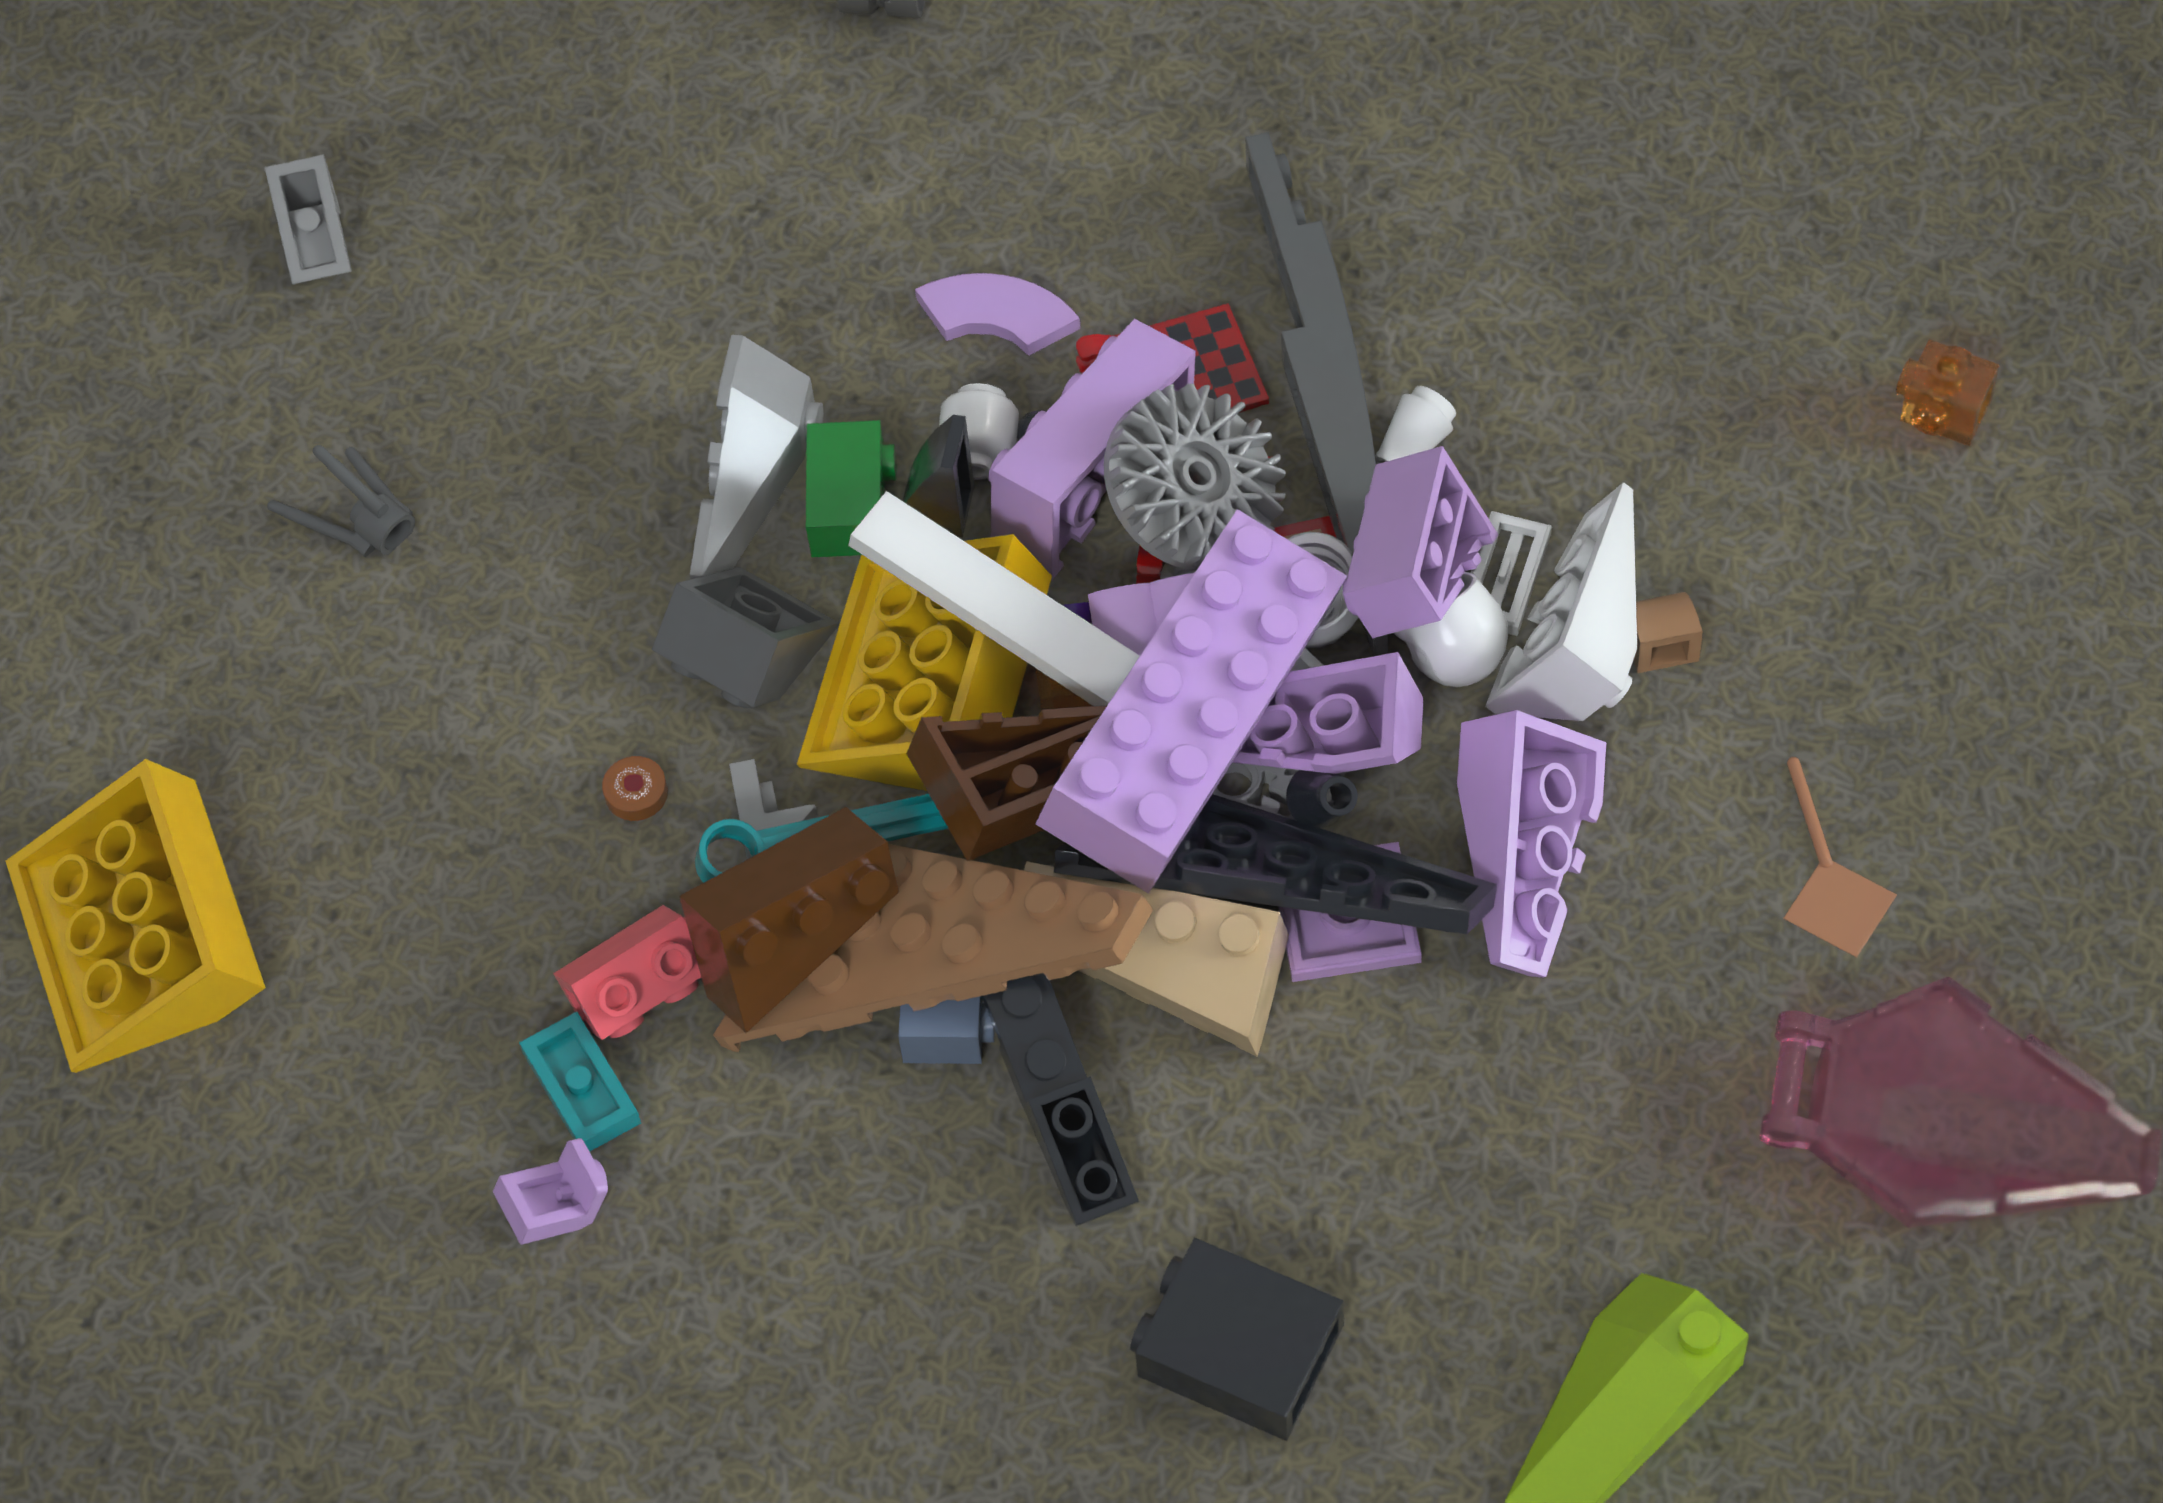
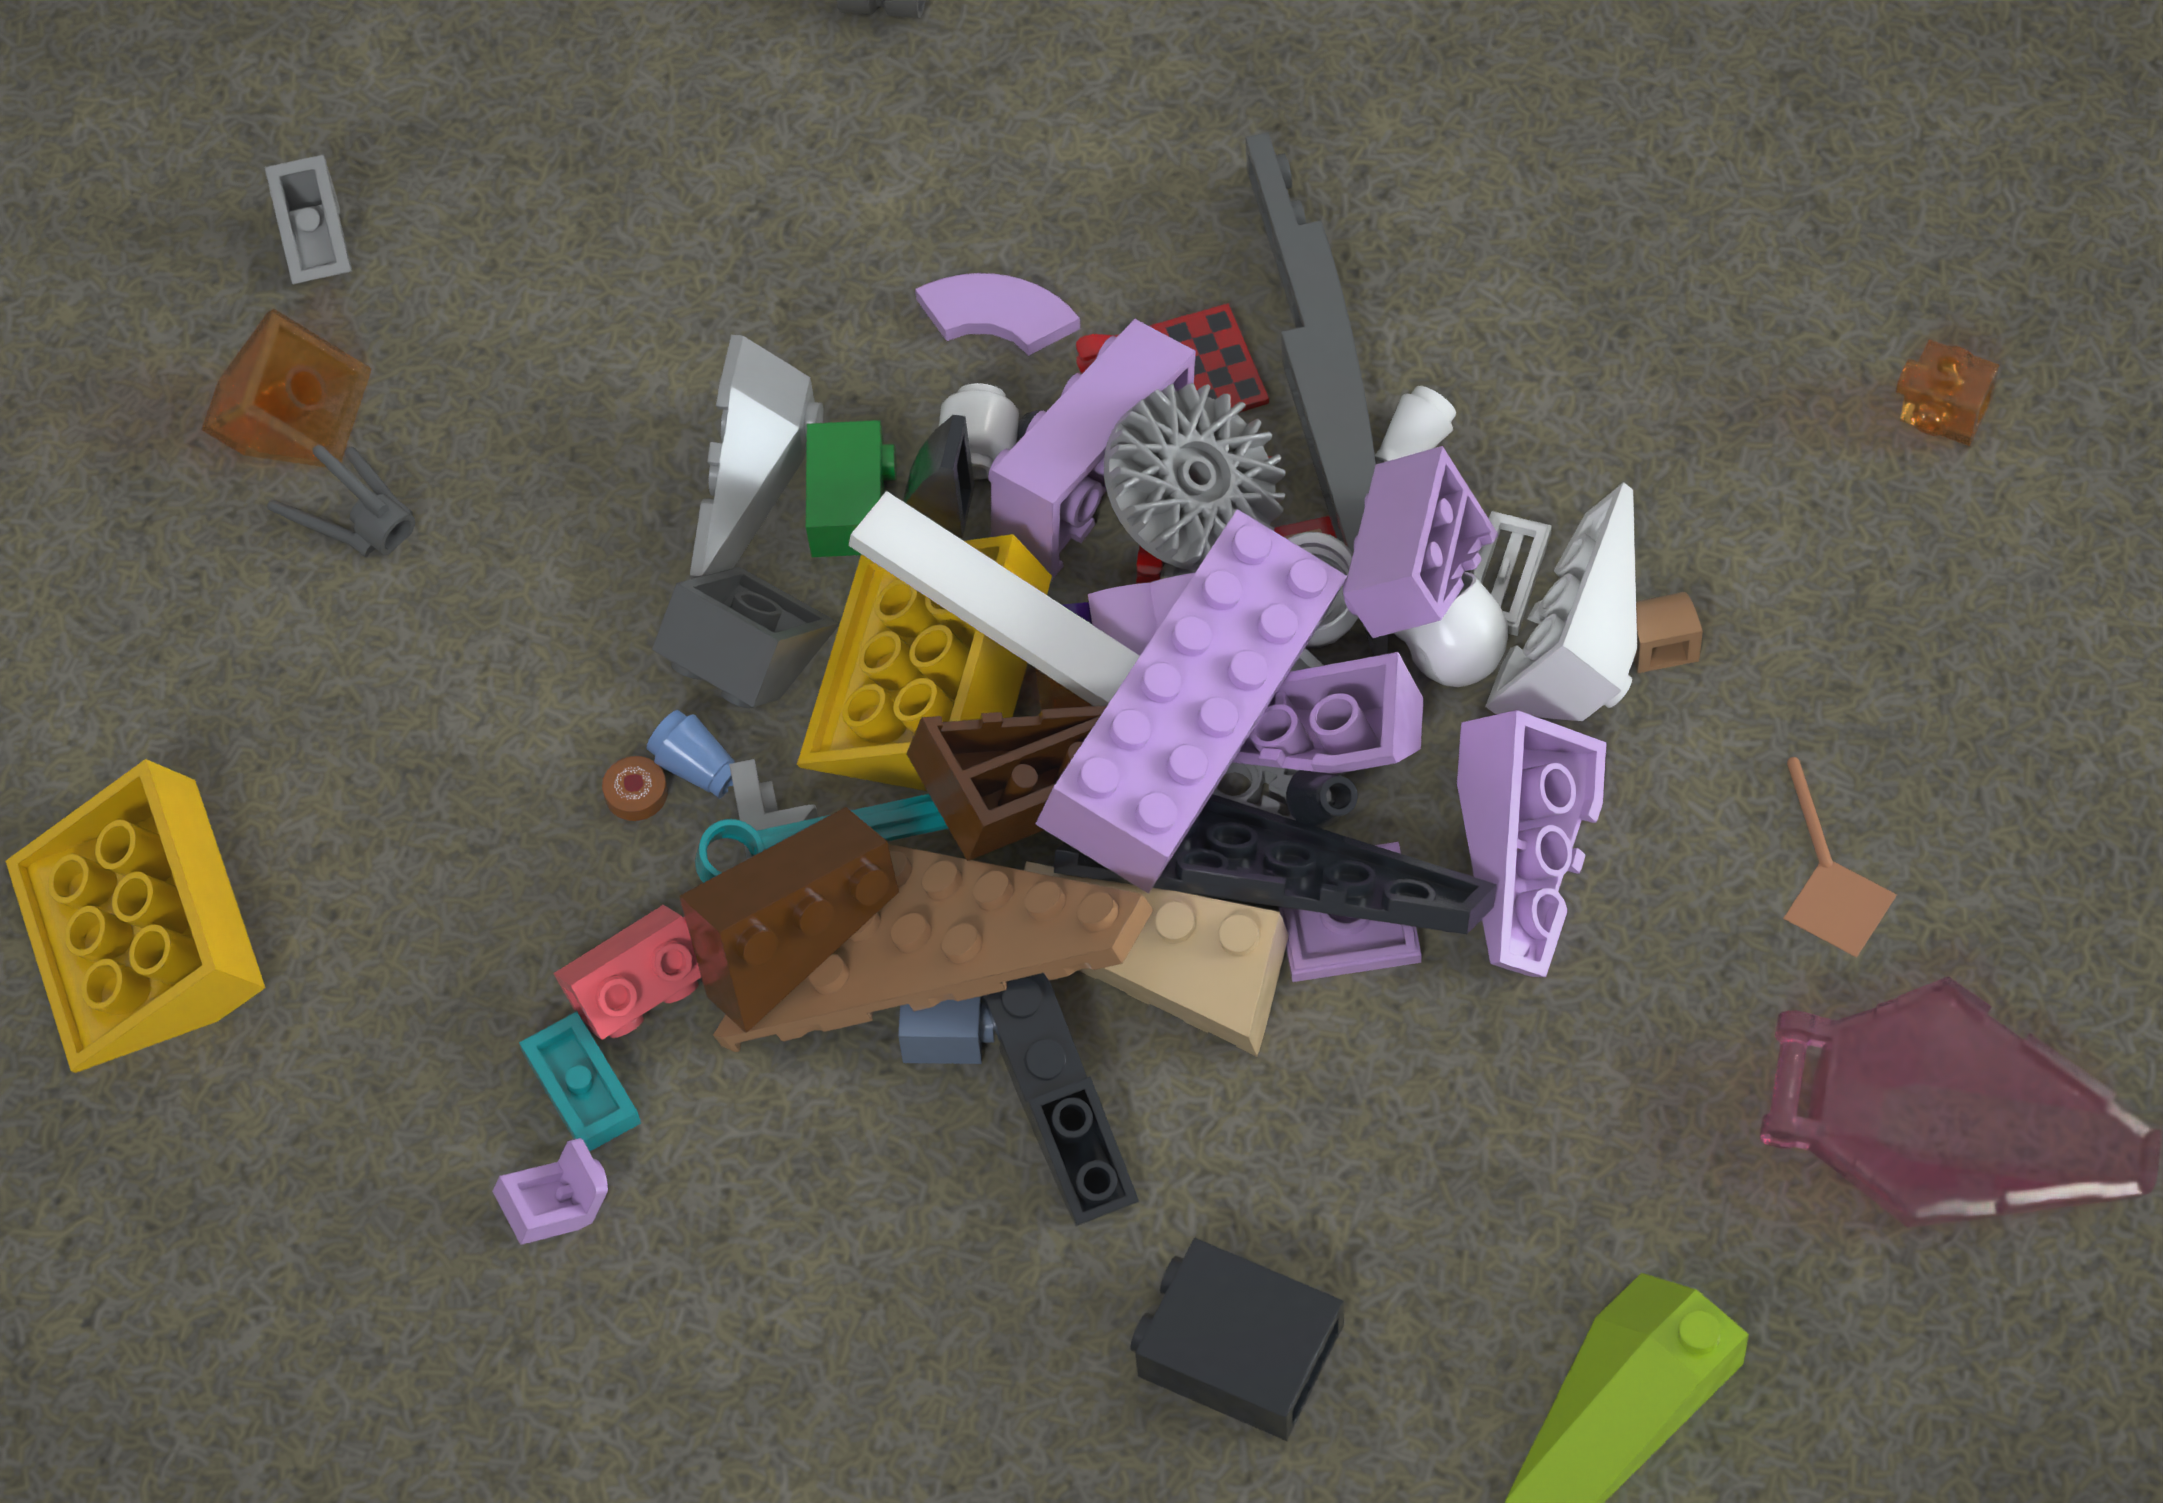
none -> clear orange slope [201,309,372,467]
none -> medium blue cone [647,710,735,799]

